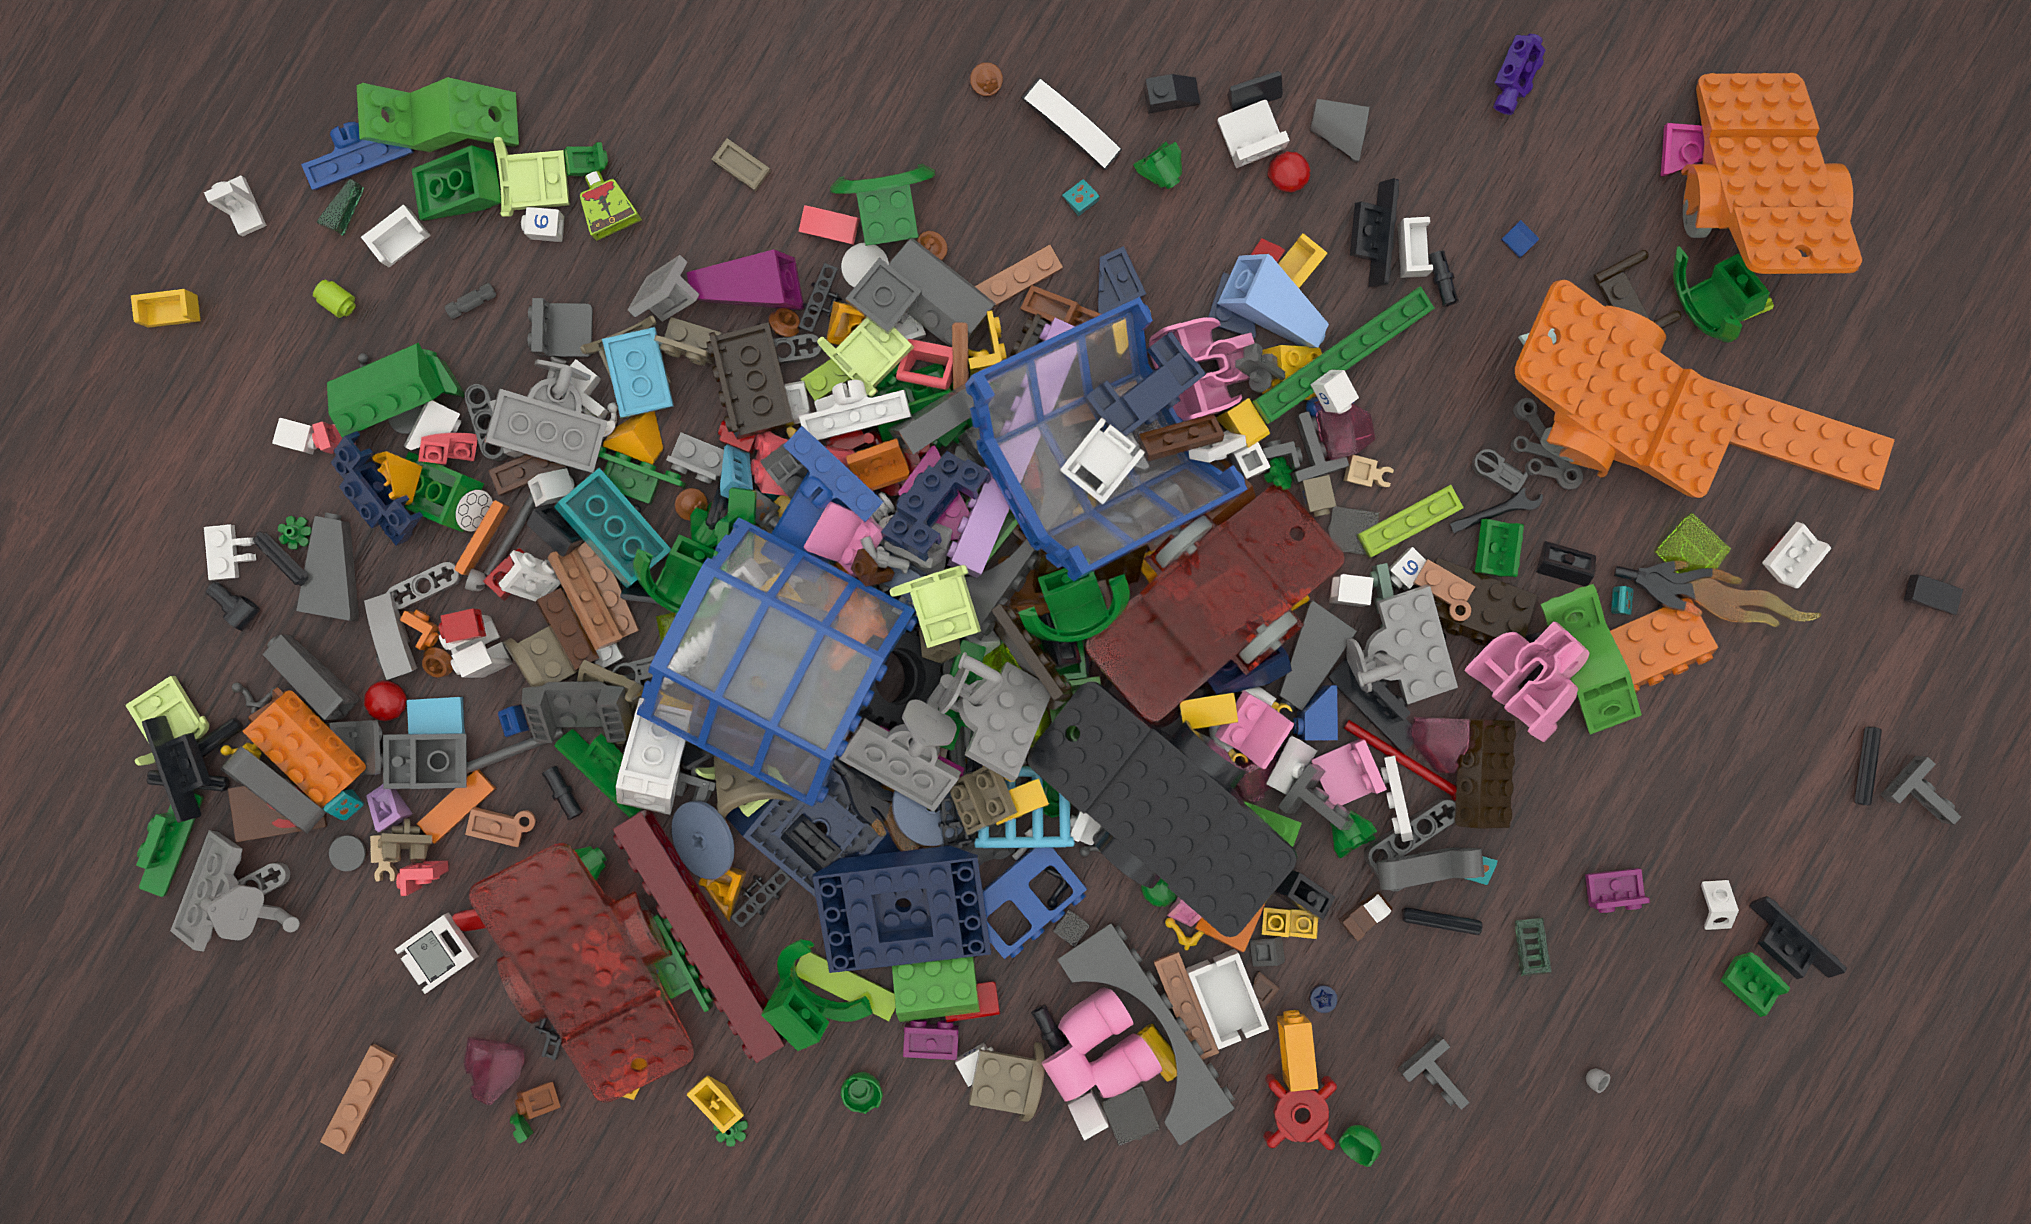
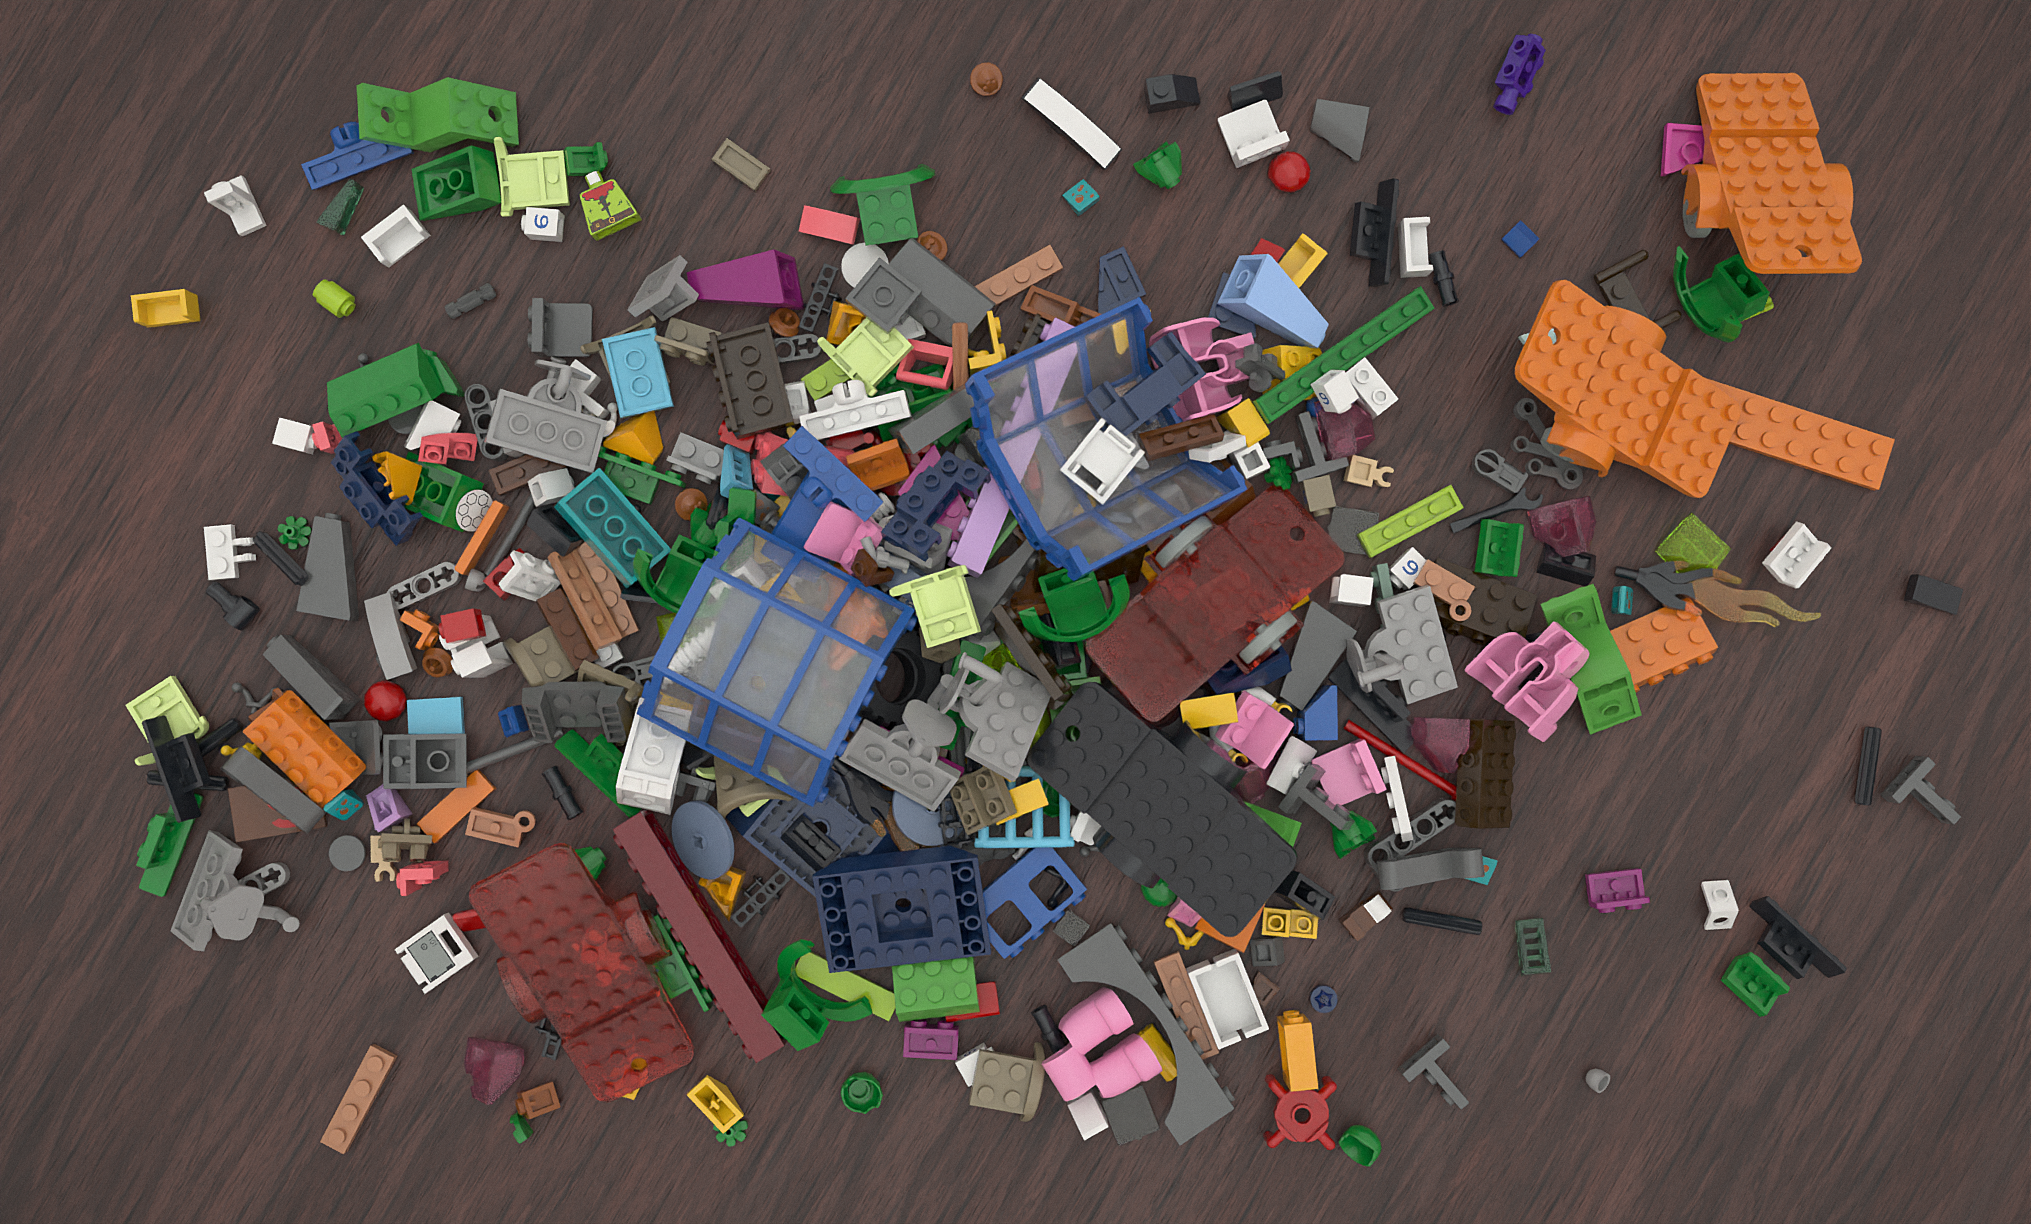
none -> white brick [1346,358,1398,420]
none -> clear pink slope [1527,496,1596,557]

